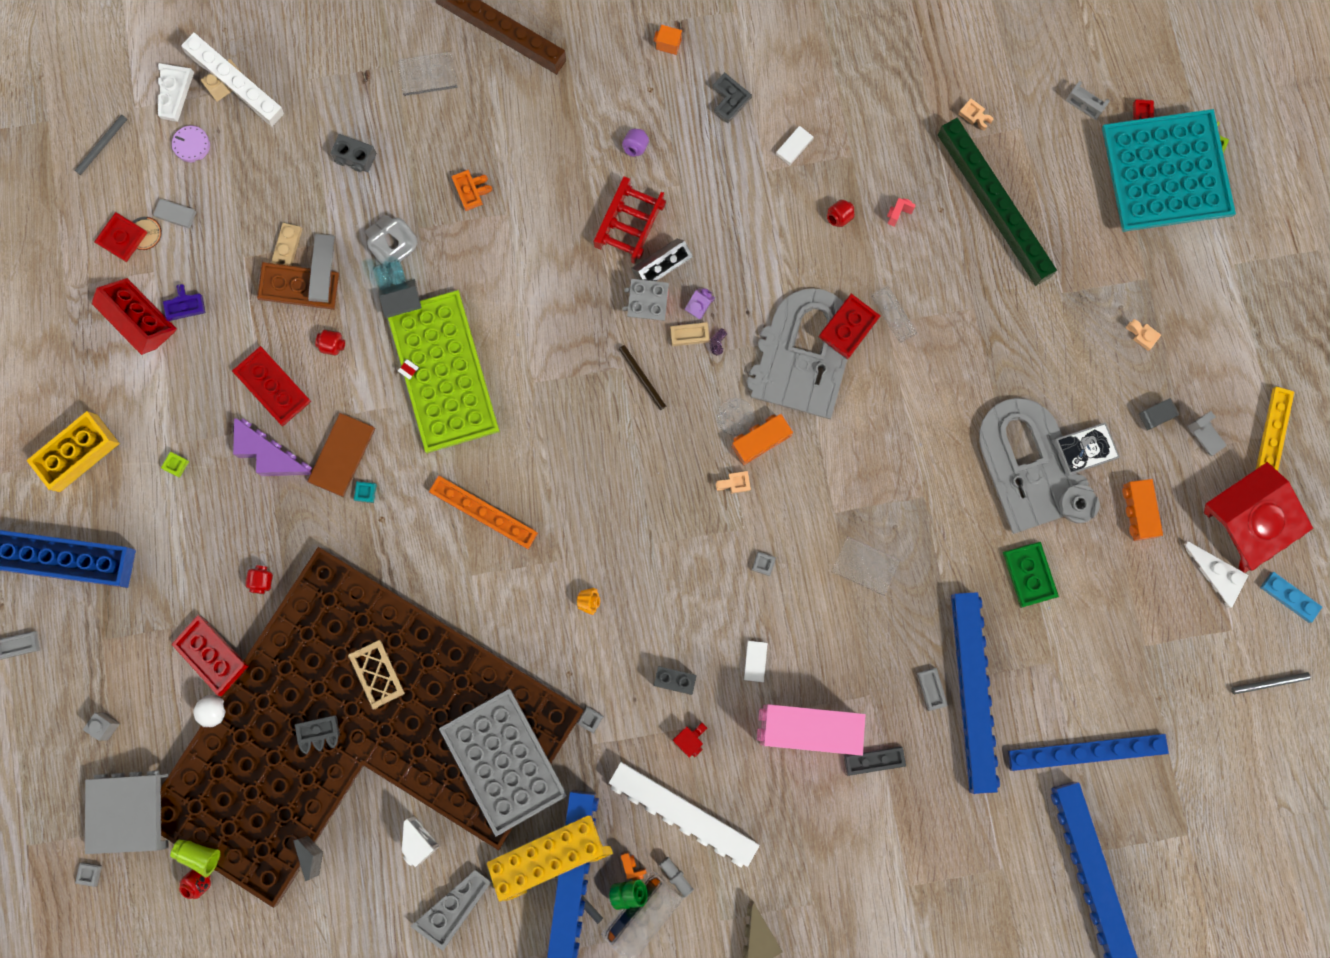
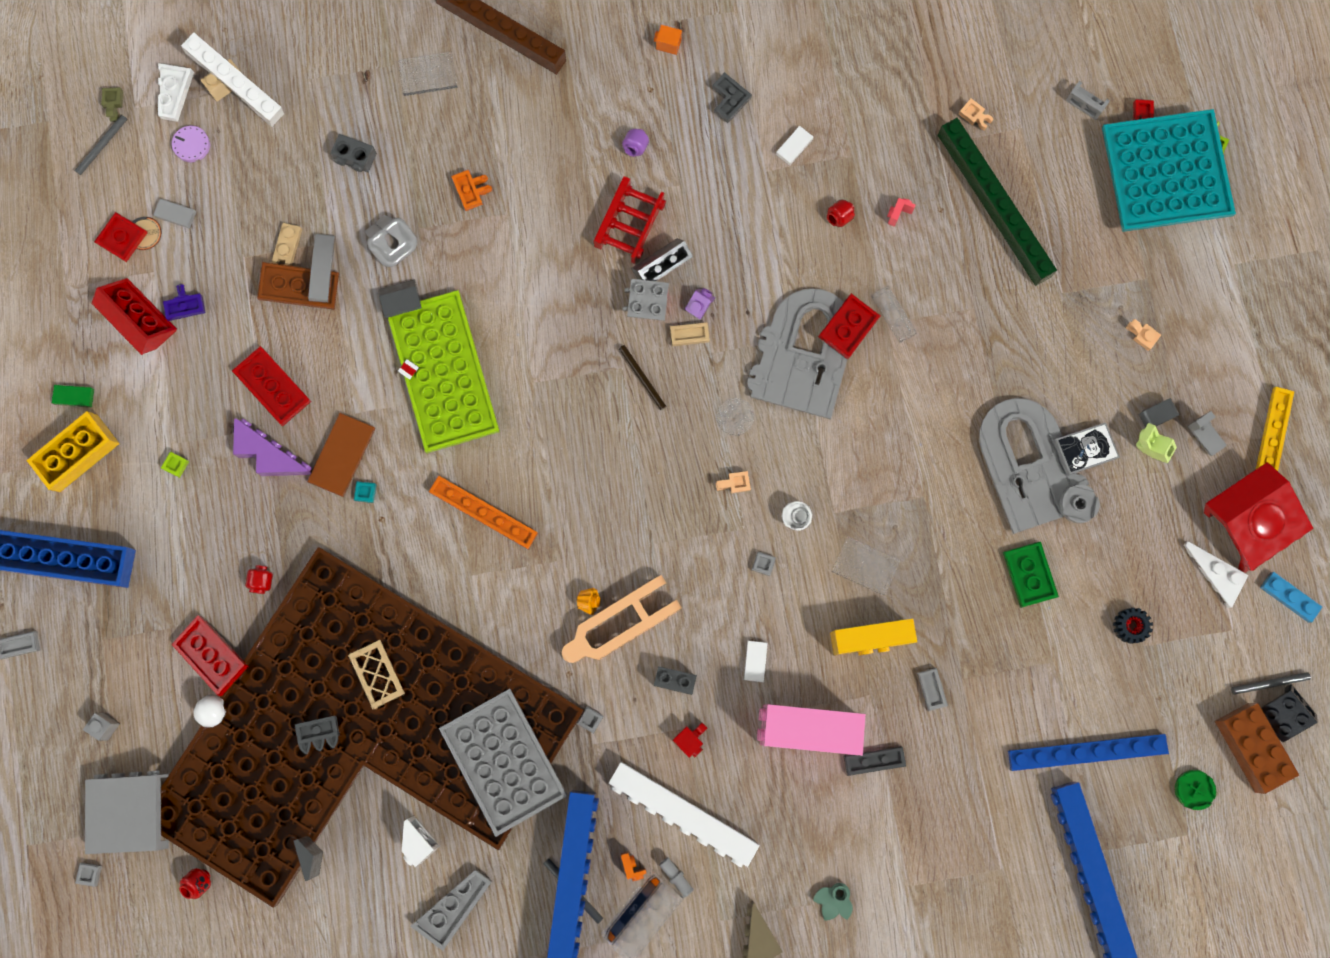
lime plant [170,839,220,878] -> none
red head [315,329,345,356] -> none
clear light blue wheel [373,259,406,290] -> none
yellow bracket [487,815,613,902] -> none
green wheel [609,880,648,910] -> none
clear purple arm [710,328,728,356] -> none
orange brick [731,414,793,466] -> none
blue brick [951,592,1000,794] -> none
orange brick [1122,479,1163,541] -> none
none -> green tile [51,385,94,407]
none -> olive plate [101,87,123,122]
none -> light nougat piece [562,575,682,663]
none -> white hair [781,501,813,531]
none -> sand green plate [813,883,853,921]
none -> yellow brick [830,619,917,656]
none -> black bush [1113,608,1153,644]
none -> yellowish green brick [1136,423,1177,463]
none -> green tile [1175,770,1216,810]
none -> dark orange brick [1214,703,1299,794]
none -> black bracket [1261,683,1318,742]

